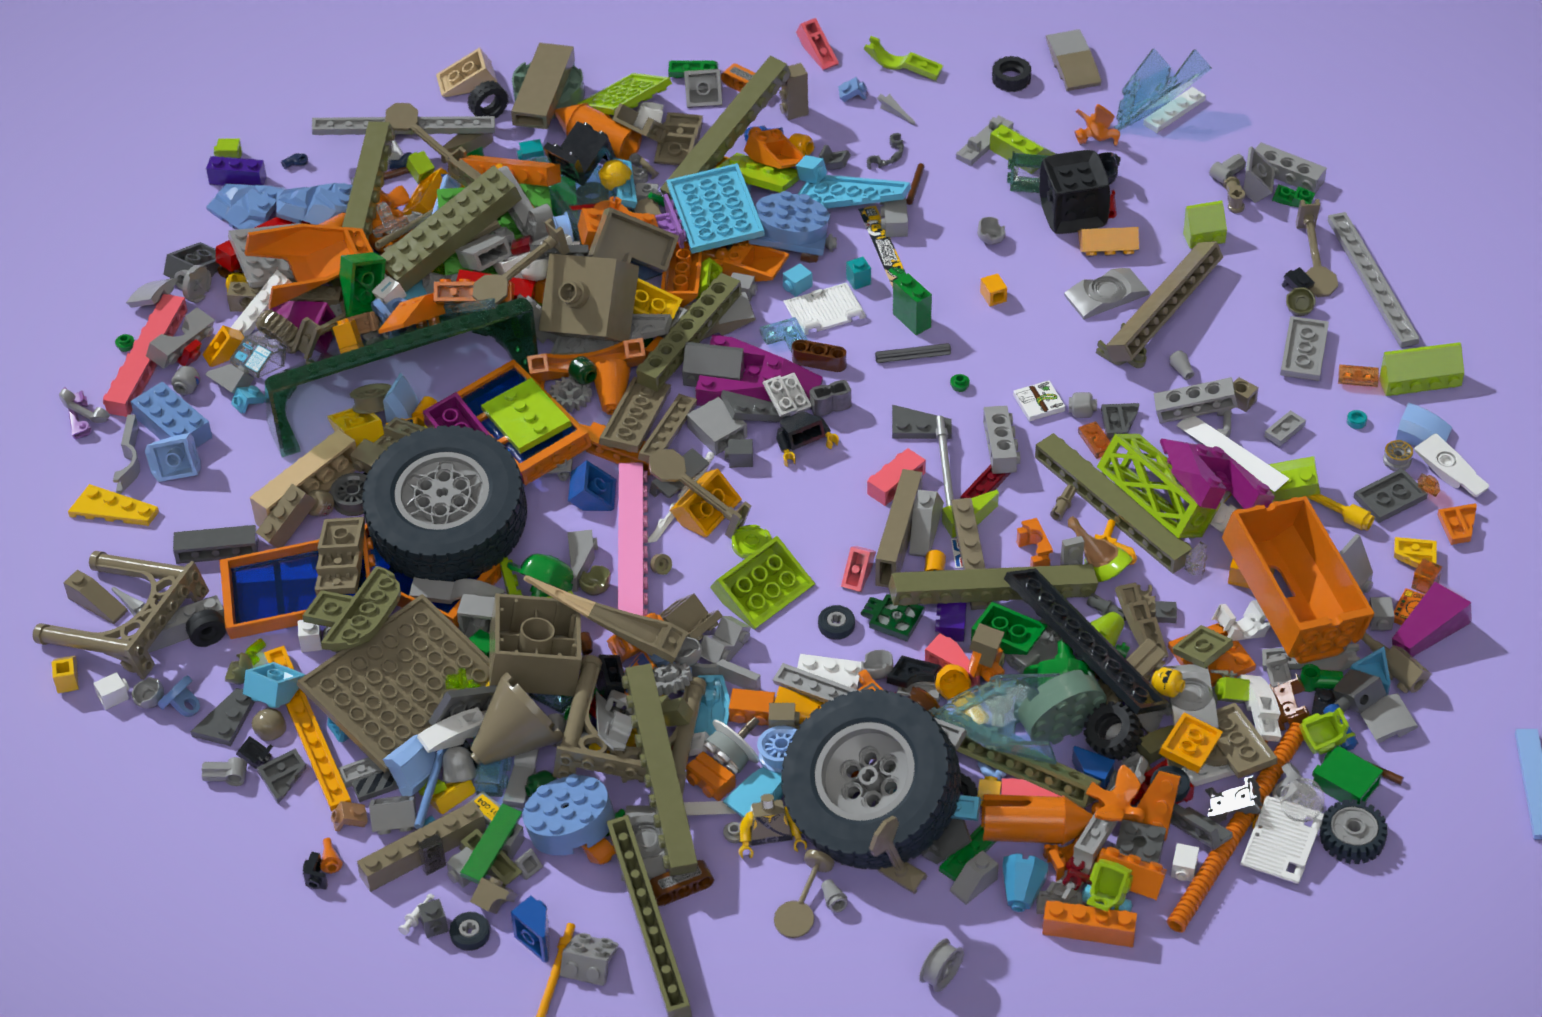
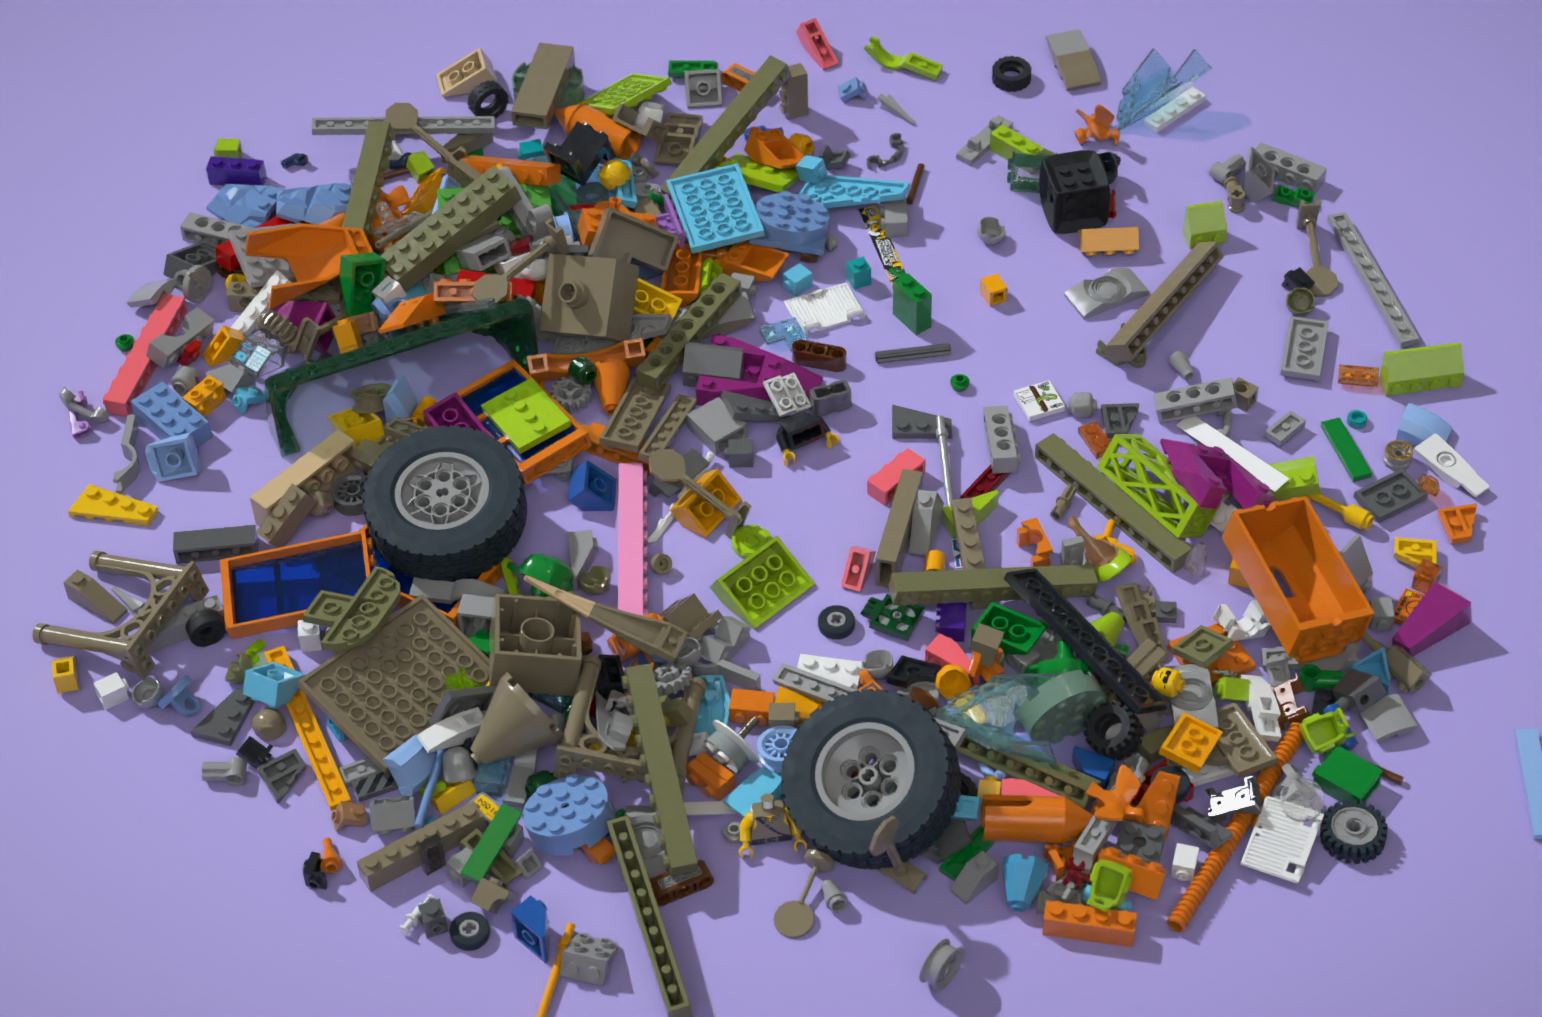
dark tan slope [315,517,365,595] -> none
none -> light grey brick [180,212,252,248]
none -> light orange brick [182,375,226,418]
none -> green tile [1321,417,1372,482]

